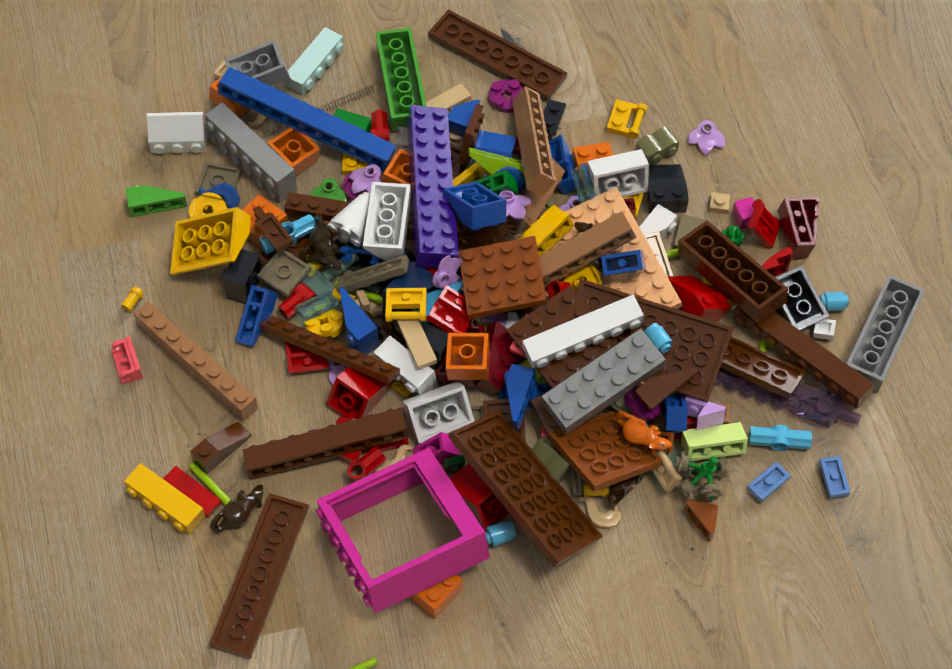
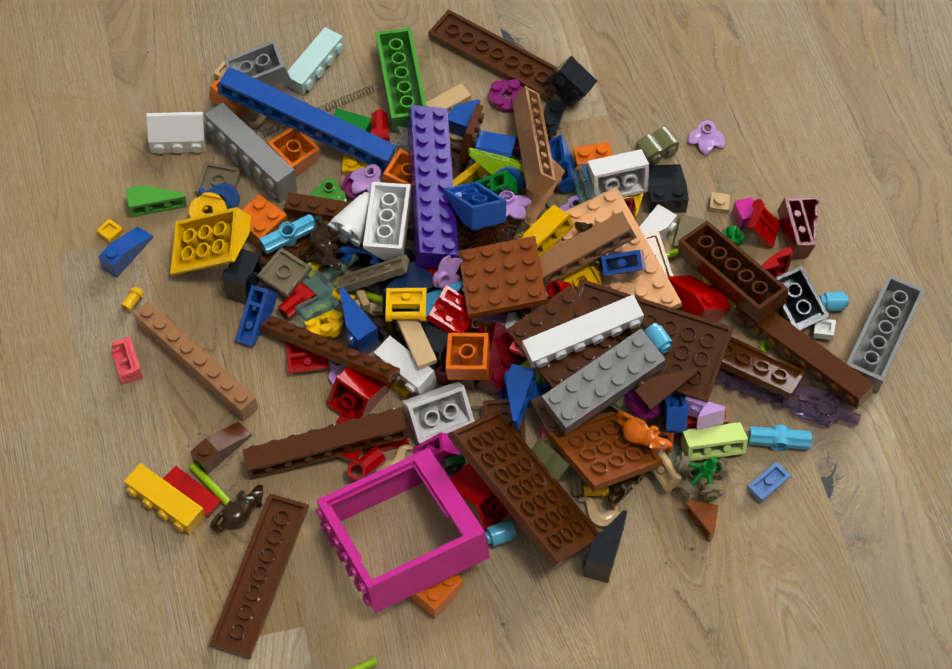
reddish brown hinge [253,206,294,253] -> none
yellow plate [606,99,647,139] -> none
medium blue plate [819,456,851,499] -> none
none -> yellow tile [96,219,124,243]
none -> blue slope [98,227,153,277]
none -> black brick [544,56,597,107]
none -> black slope [582,510,627,583]

